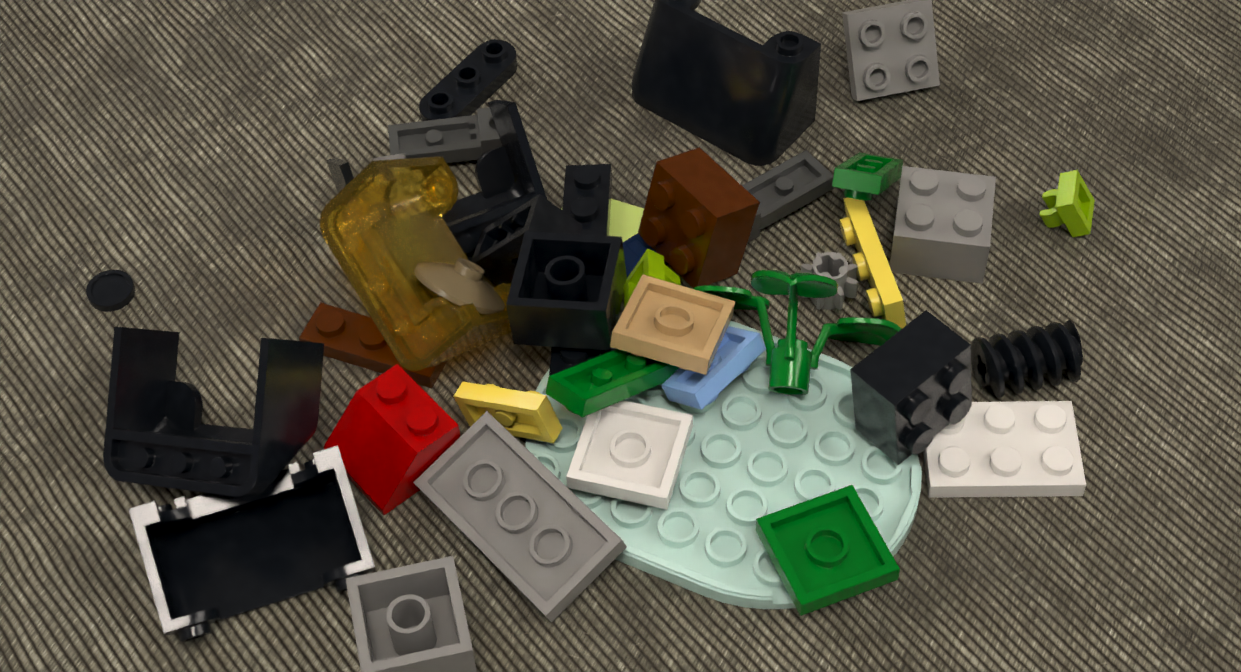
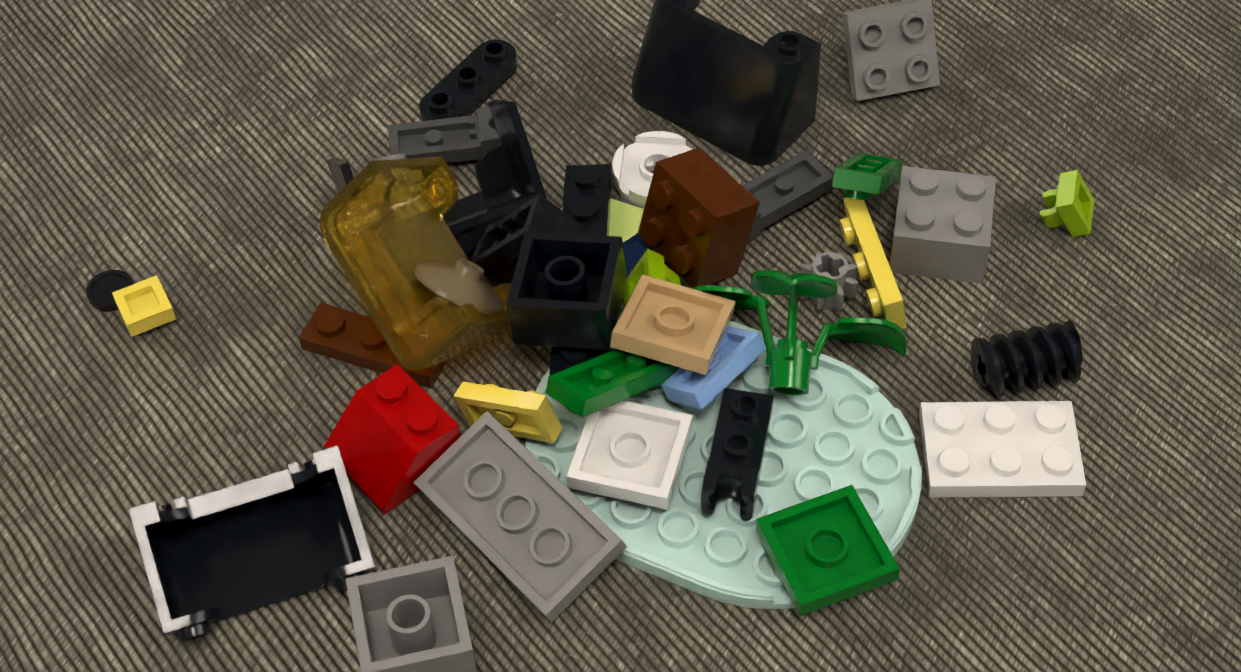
black windscreen [103,327,325,497] -> none
black brick [850,310,972,465] -> none
none -> light yellow plate [112,275,176,337]
none -> white plate [612,131,696,208]
none -> black plate [701,388,774,521]

